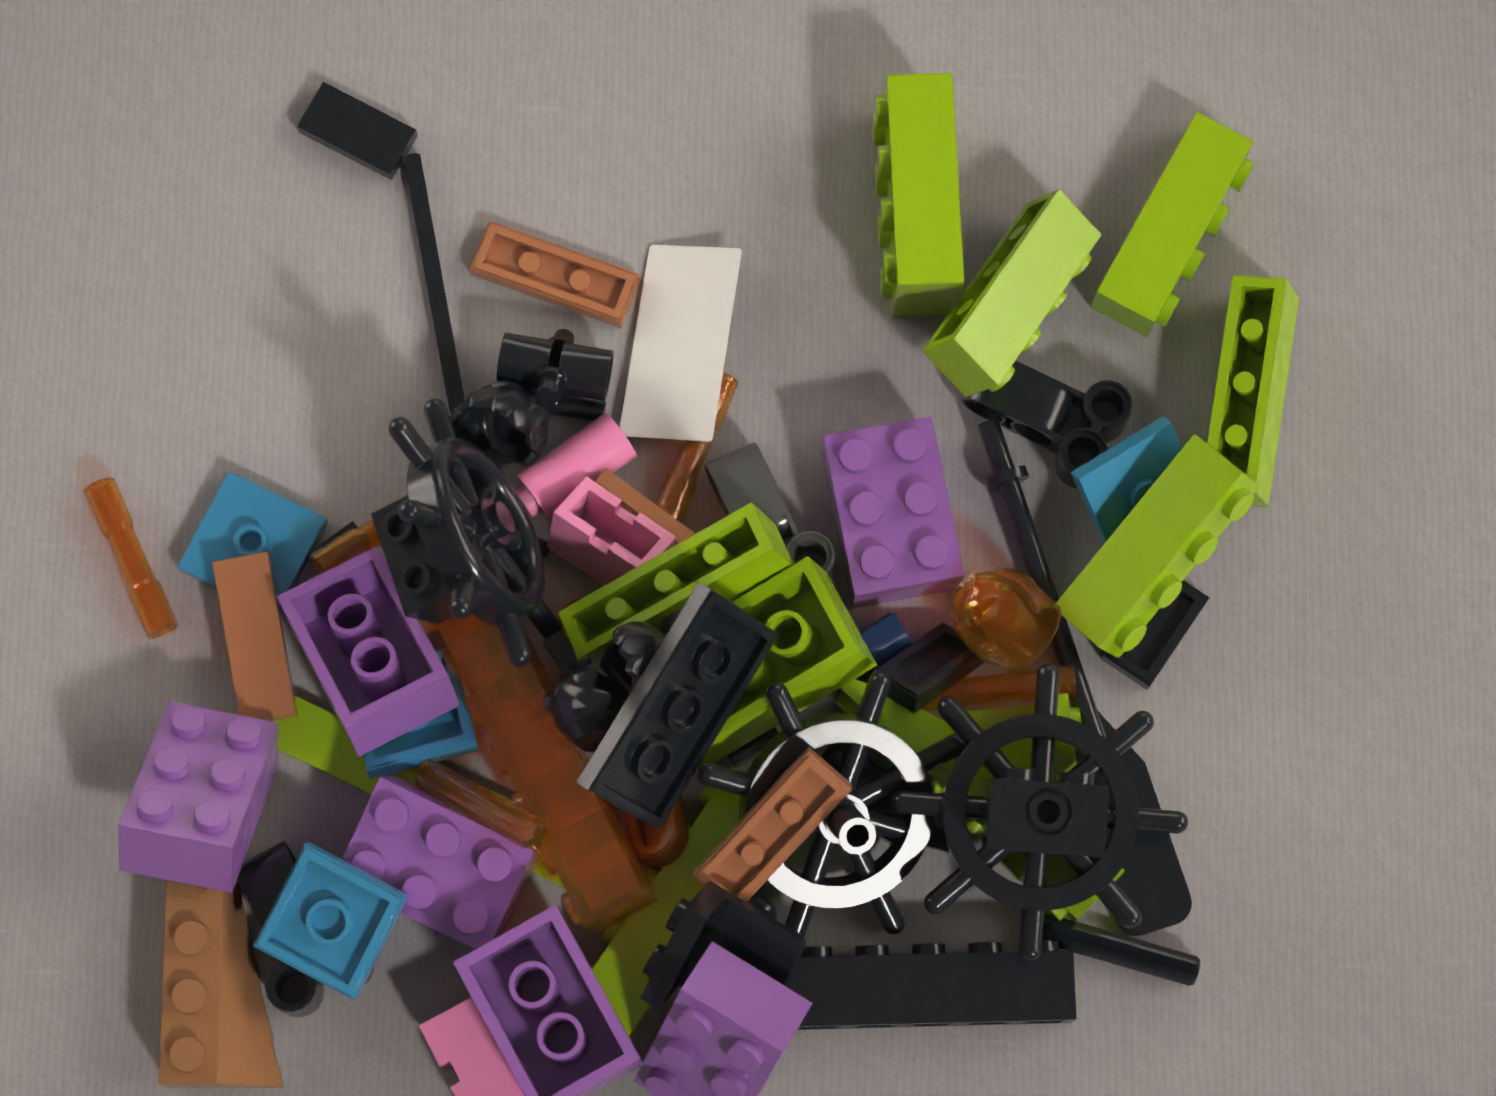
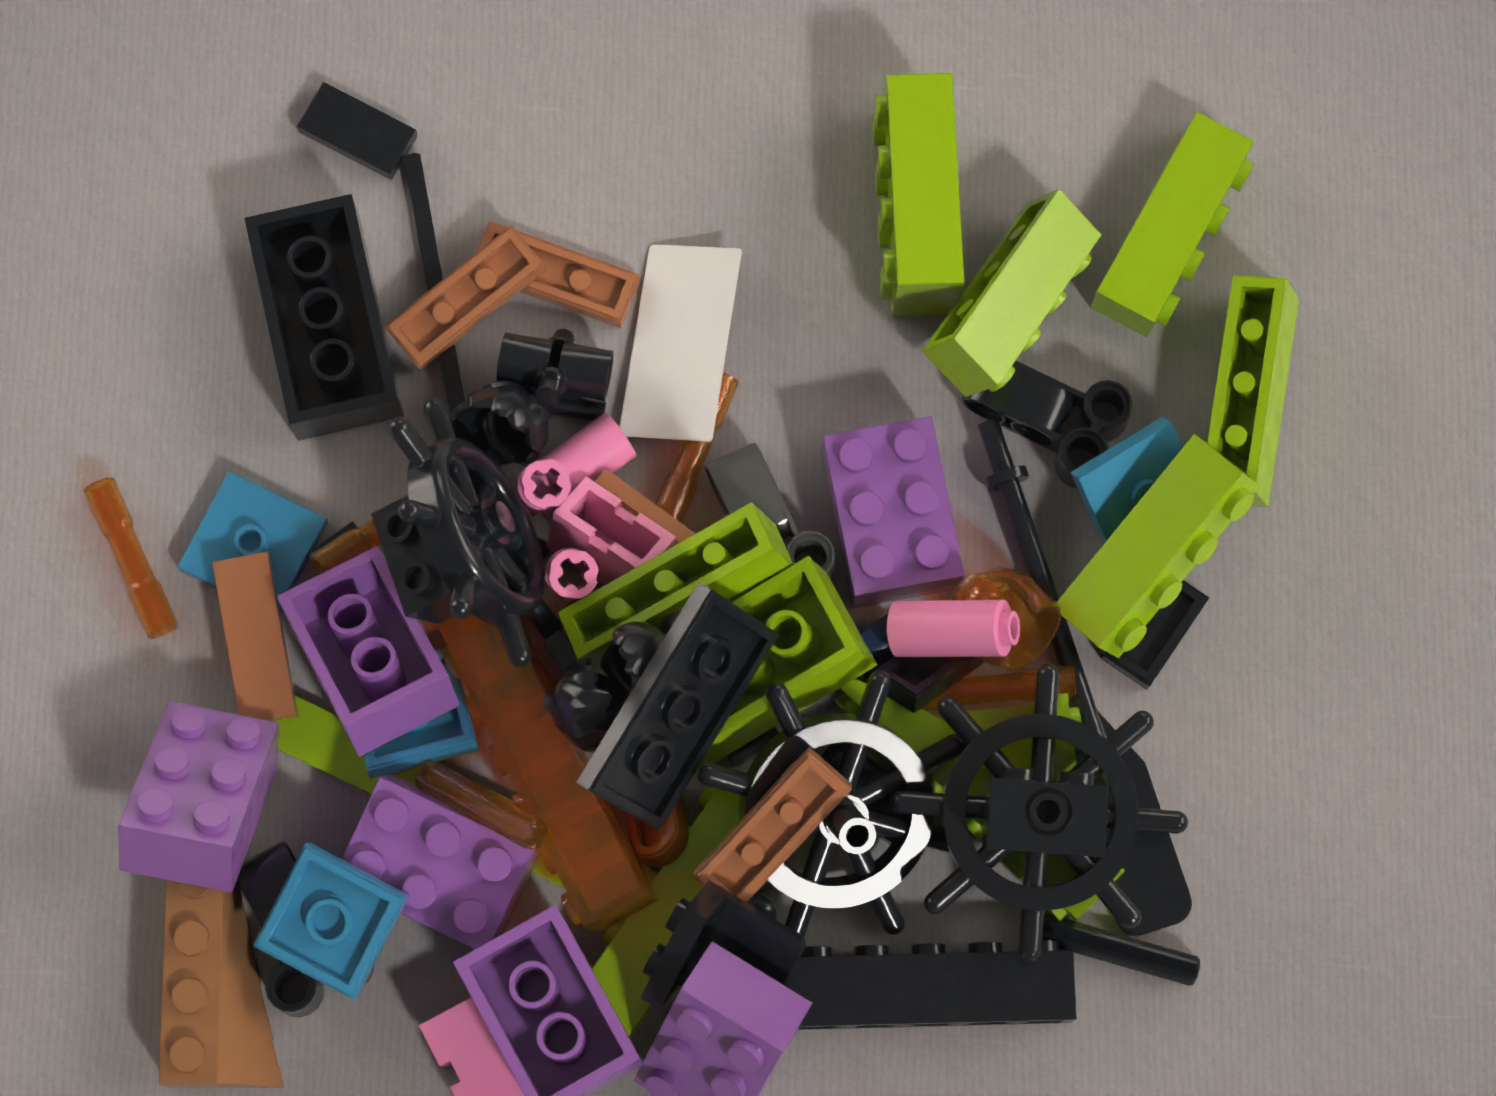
none -> black brick [244,194,405,441]
none -> nougat tile [384,225,547,371]
none -> bright pink bush [517,459,571,511]
none -> bright pink bush [544,548,598,599]
none -> bright pink brick [887,599,1020,657]

